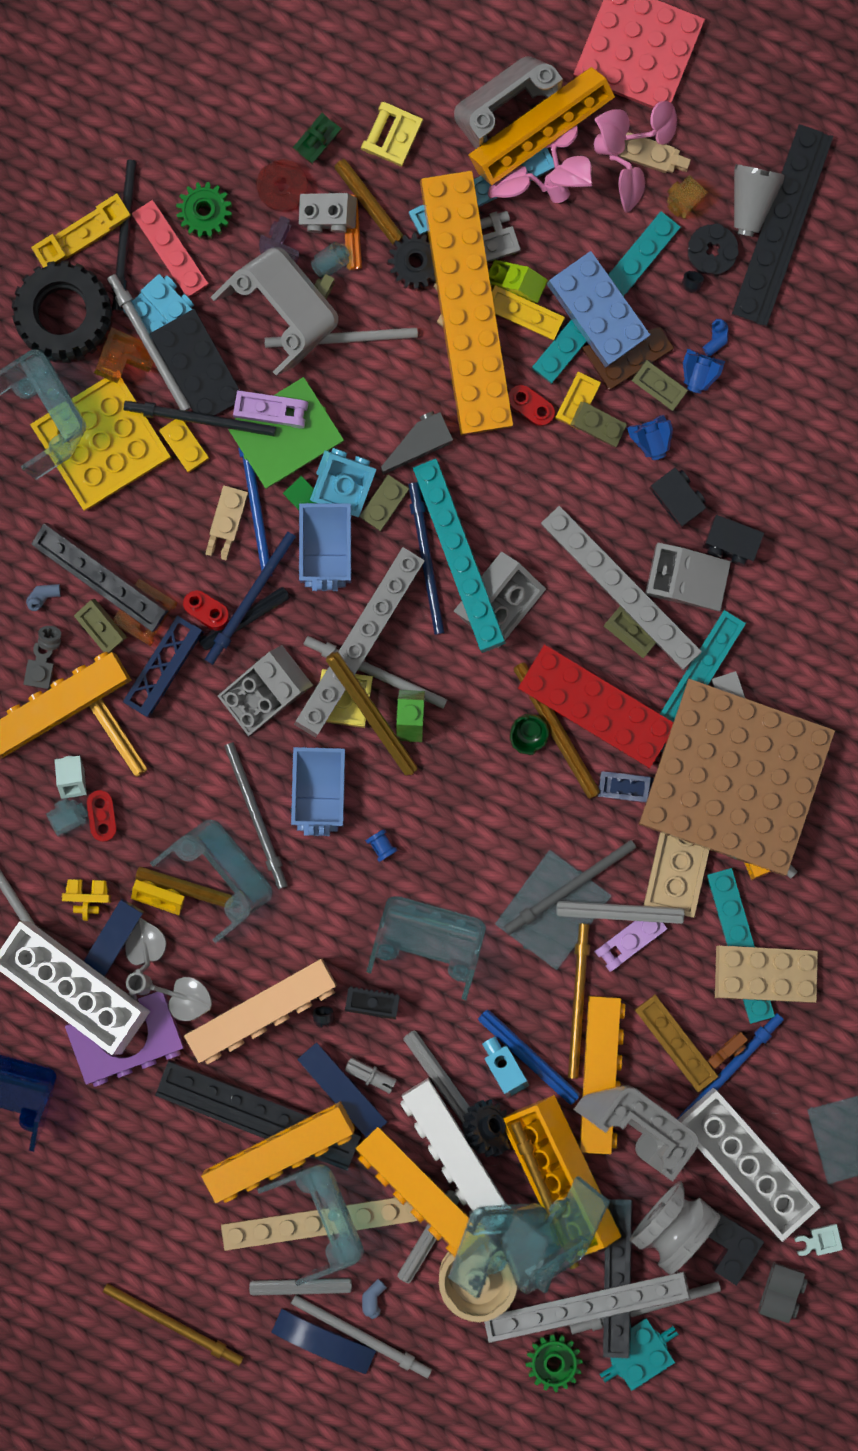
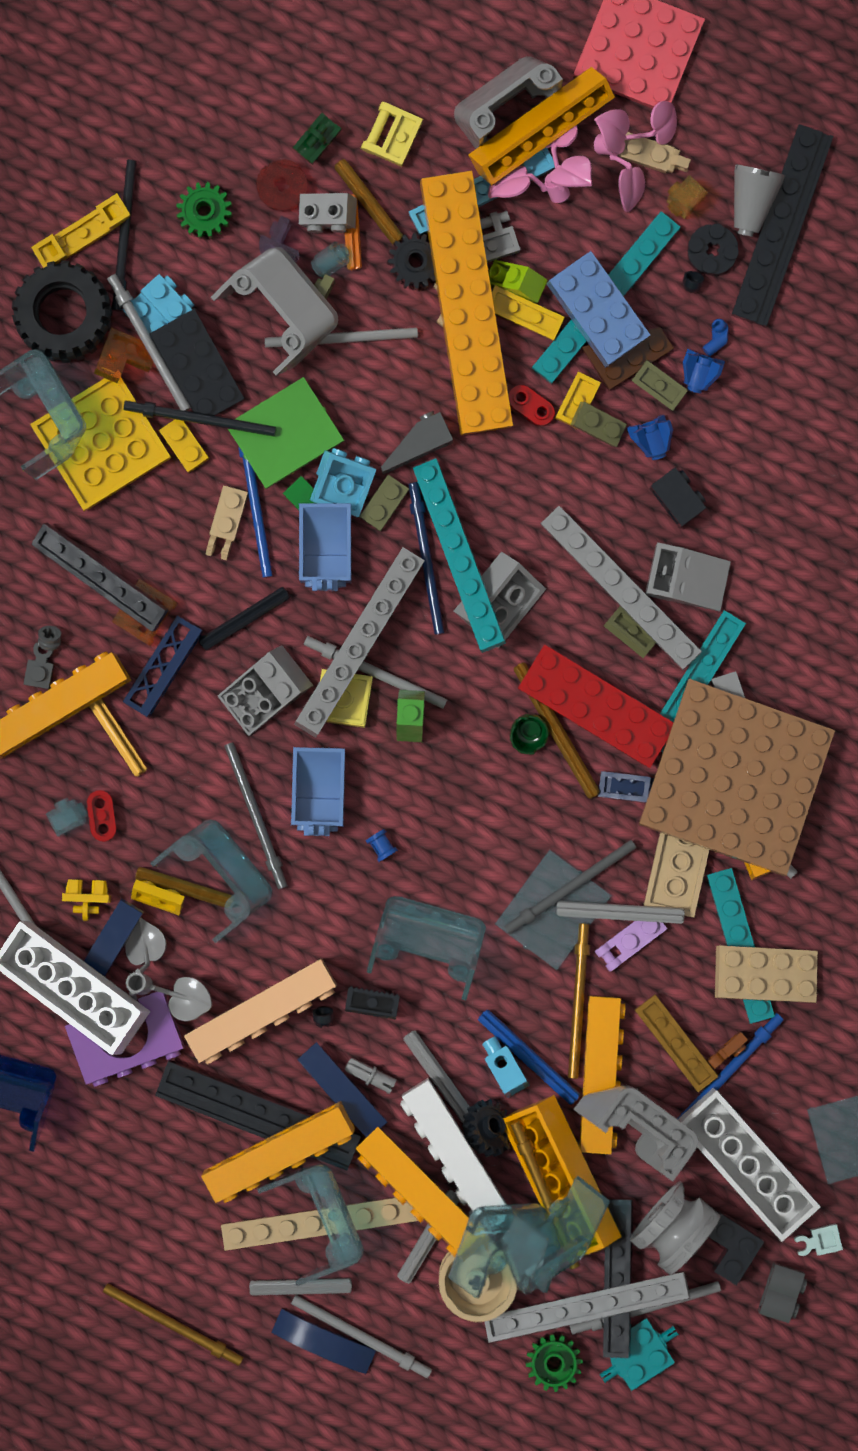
sand blue arm [26,584,61,611] -> none
light aqua brick [55,756,87,799] -> none
olive plate [74,598,127,654] -> none
coral plate [131,200,209,298] -> none
red plate [183,590,231,631] -> none
dark blue bar [204,531,296,665] -> none
lavender plate [233,390,308,428] -> none
pearl gold axle [326,652,417,776] -> none
sand blue arm [362,1279,387,1319] -> none
black brick [702,515,764,567] -> none

